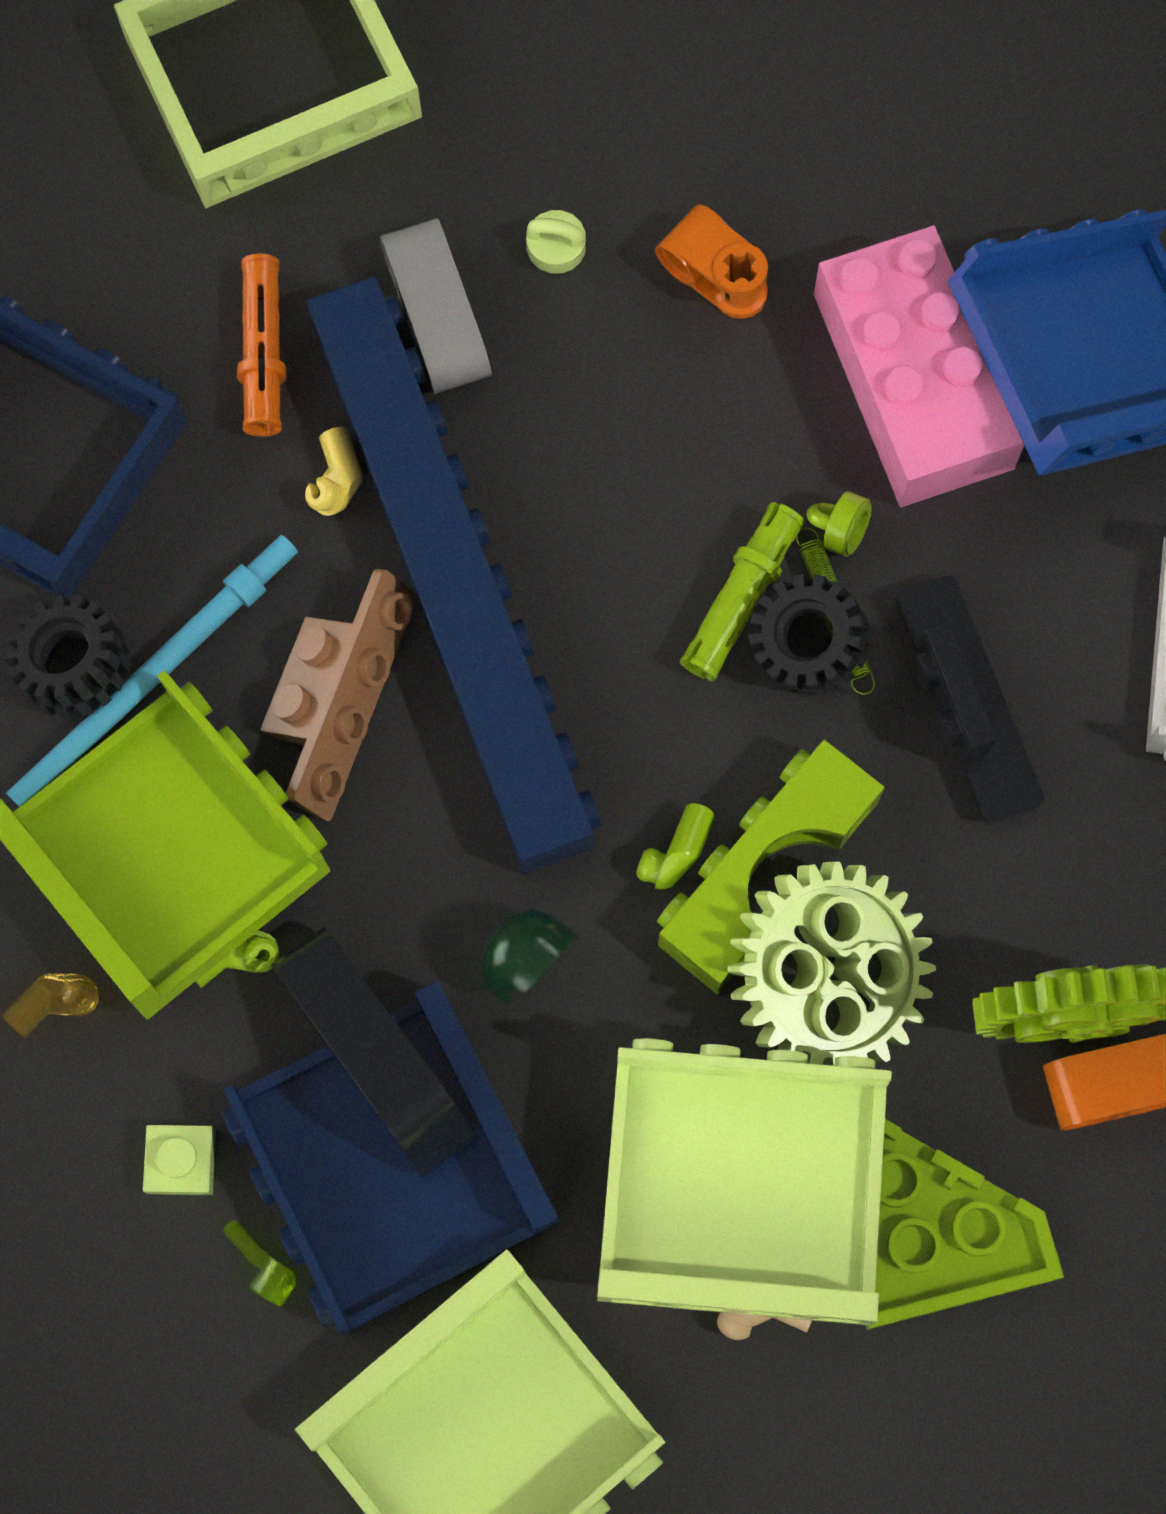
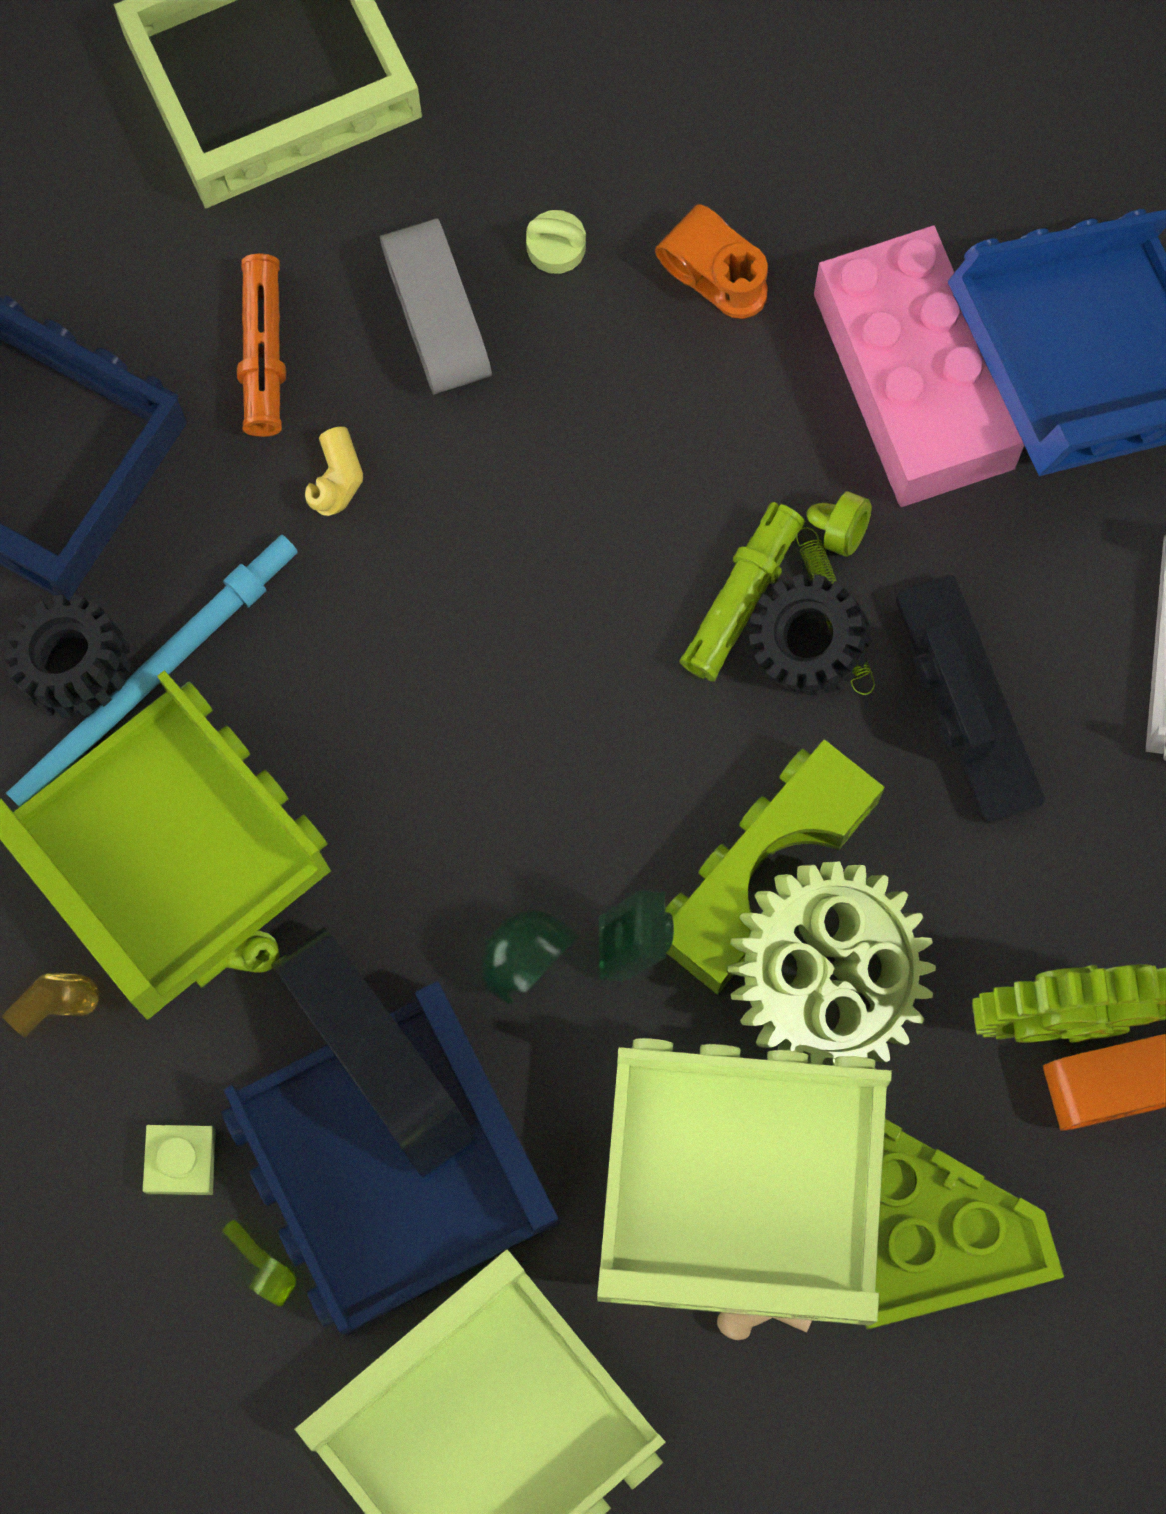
medium nougat bracket [260,569,417,821] -> none
dark blue brick [306,276,602,875] -> none
lime arm [636,803,715,889] -> none
none -> clear green plate [599,891,674,981]

